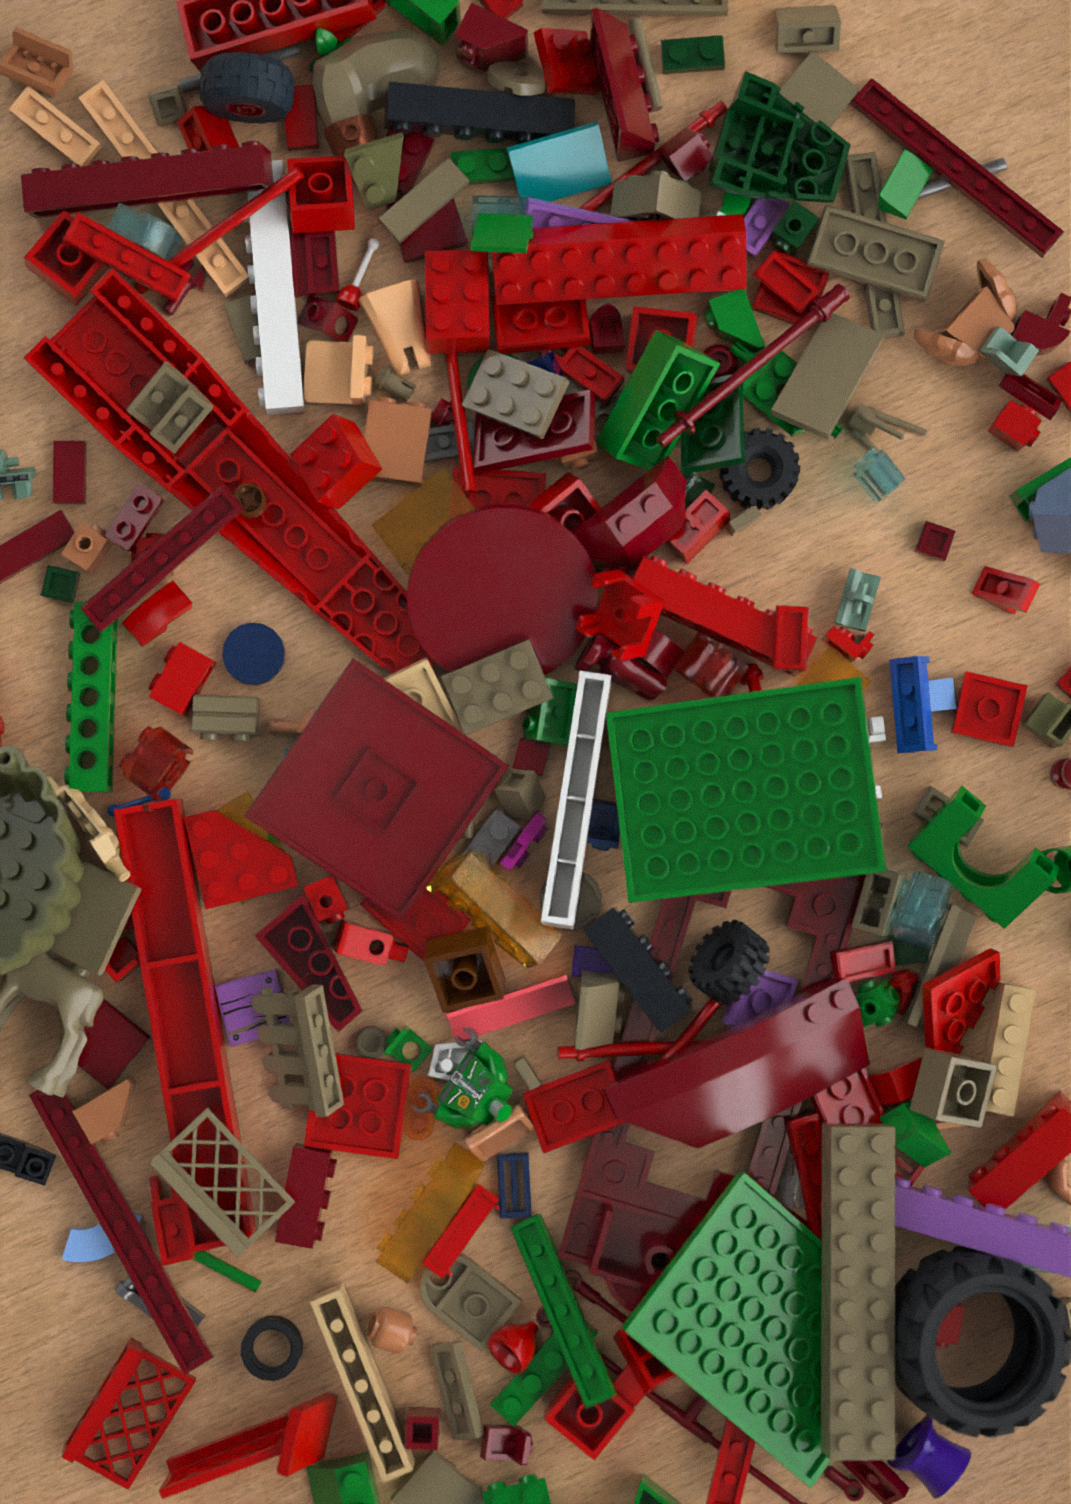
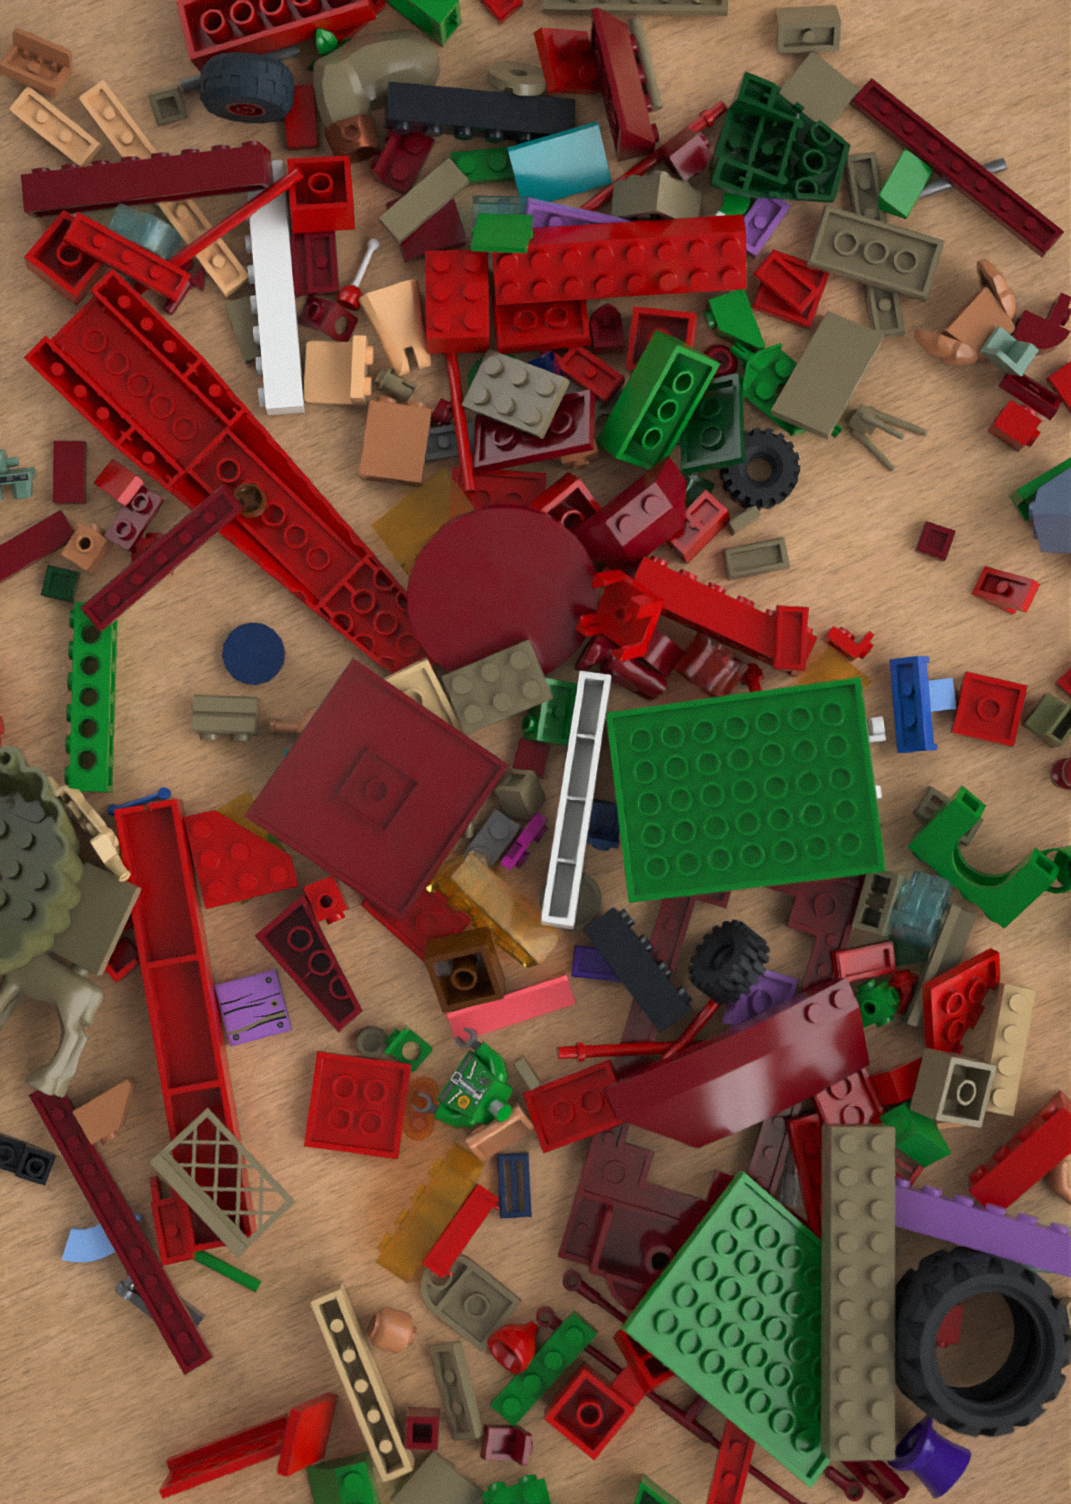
red fence [61,1337,196,1490] -> none
dark red slope [77,998,151,1090] -> none
clear red brick [119,726,193,800] -> none
red slope [122,580,192,647] -> none
dark tan slope [126,361,214,454] -> none
red brick [148,642,217,717] -> none
red panel [177,106,240,152] -> none
black tyre [241,1316,303,1381] -> none
dark tan fence [251,985,344,1117] -> none
dark red brick [275,1143,337,1249] -> none
red brick [290,414,382,509] -> none
torso [333,919,409,966] -> none
olive wing [344,133,404,210] -> none
white piece [428,1040,483,1080] -> none
dark red slope [455,2,528,72] -> none
green tile [510,1214,617,1409] -> none
dark tan slope [575,970,625,1050] -> none
dark red bar [656,284,850,448] -> none
dark green plate [660,35,725,75] -> none
dark green brick [769,200,819,257] -> none
sand green hips [834,568,881,632] -> none
clear light blue brick [853,448,906,504] -> none
none -> red tile [94,459,144,506]
none -> dark tan tile [722,537,790,581]

